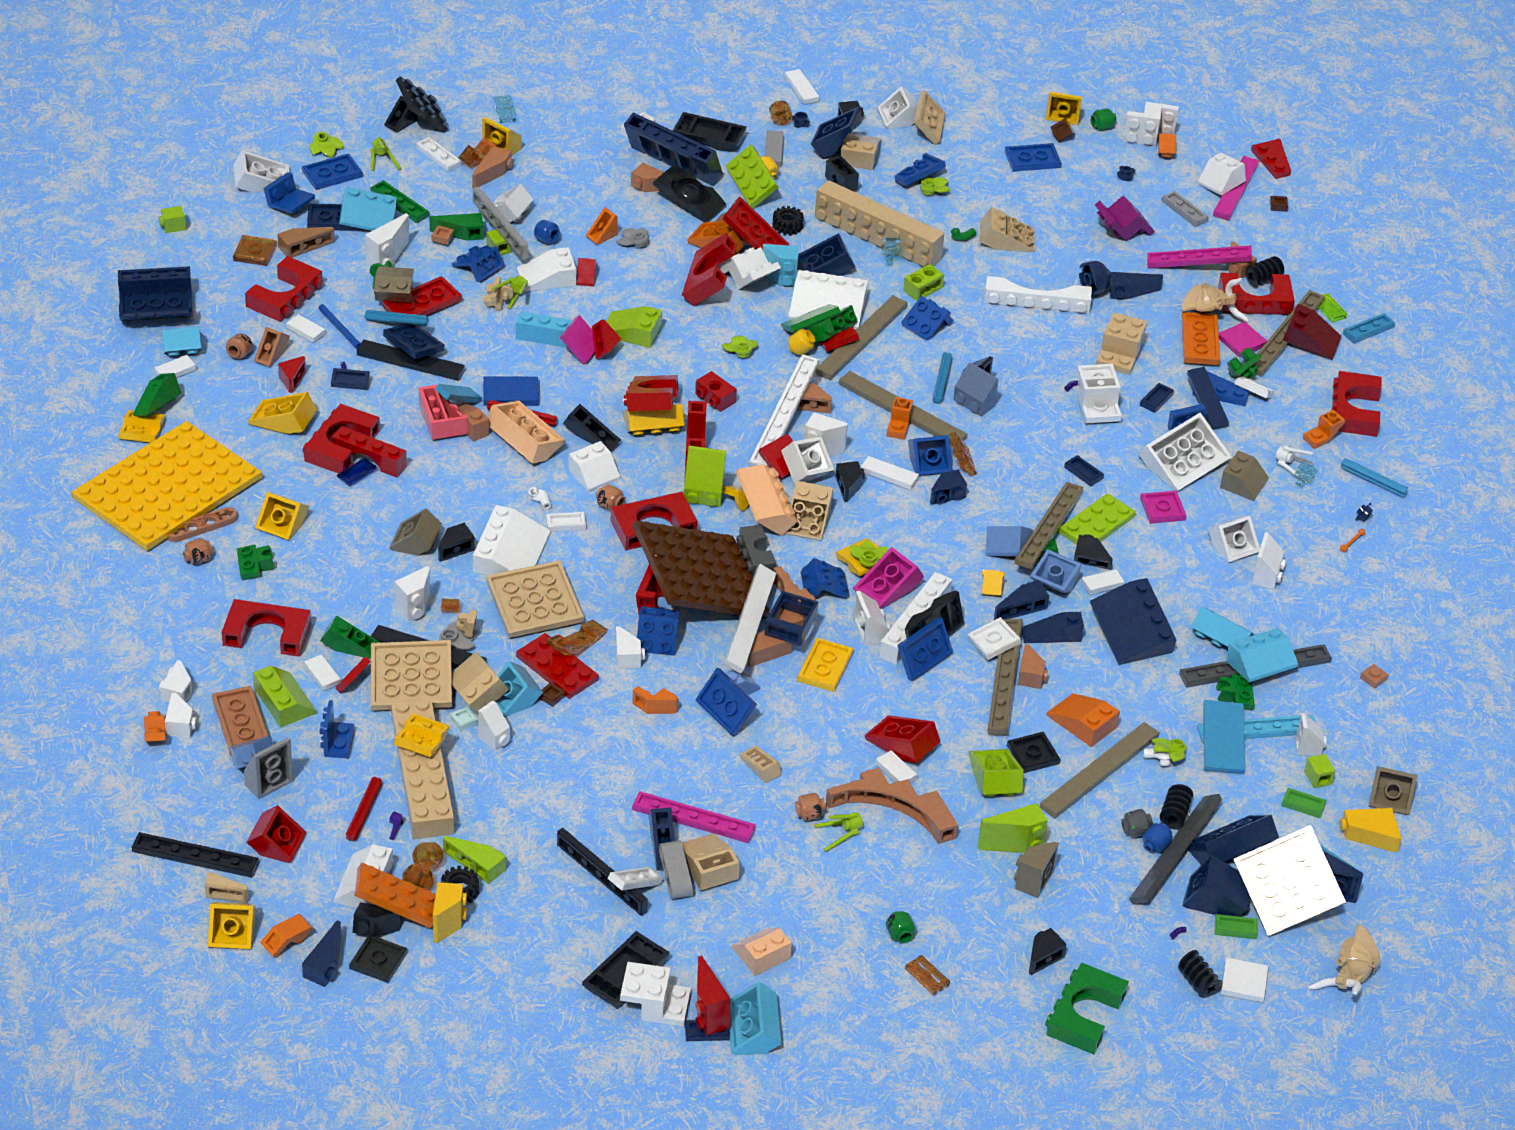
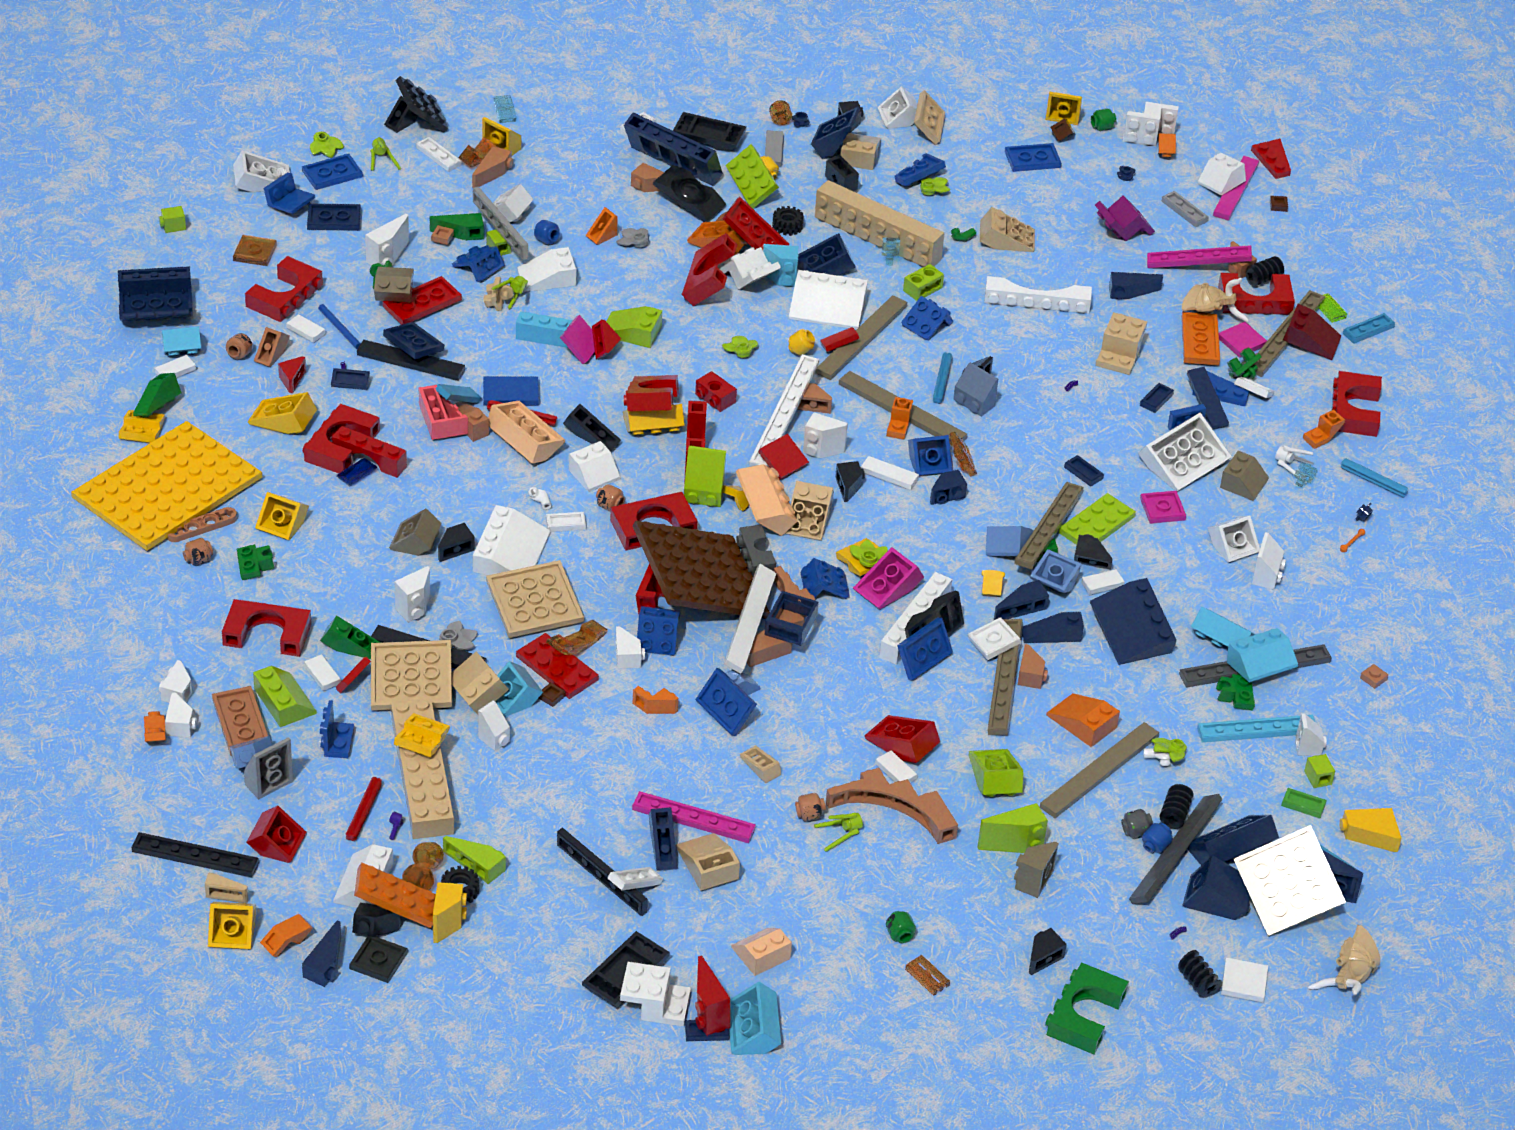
medium nougat slope [277,227,335,258] -> none
medium azure slope [339,187,397,231] -> none
dark azure axle [364,310,429,326] -> none
green tile [370,180,430,223] -> none
clear orange hinge [441,598,460,613] -> none
light aqua tile [450,707,478,731] -> none
tan tile [456,609,478,638] -> none
red slope [576,258,597,287] -> none
light grey beam [659,840,693,899] -> none
green tile [781,304,840,332] -> none
white slope [781,437,835,484] -> none
white tile [784,69,819,105] -> none
yellow tile [797,638,854,692] -> none
green slope [804,305,858,342] -> none
white slope [853,591,890,646] -> none
black tile [1007,731,1061,773] -> none
white bracket [1077,364,1122,423] -> none
dark blue cylinder [1079,261,1111,296] -> none
dark azure tile [1203,700,1245,774] -> none
bright green tile [1215,914,1258,939] -> none
dark tan slope [1369,766,1418,815] -> none

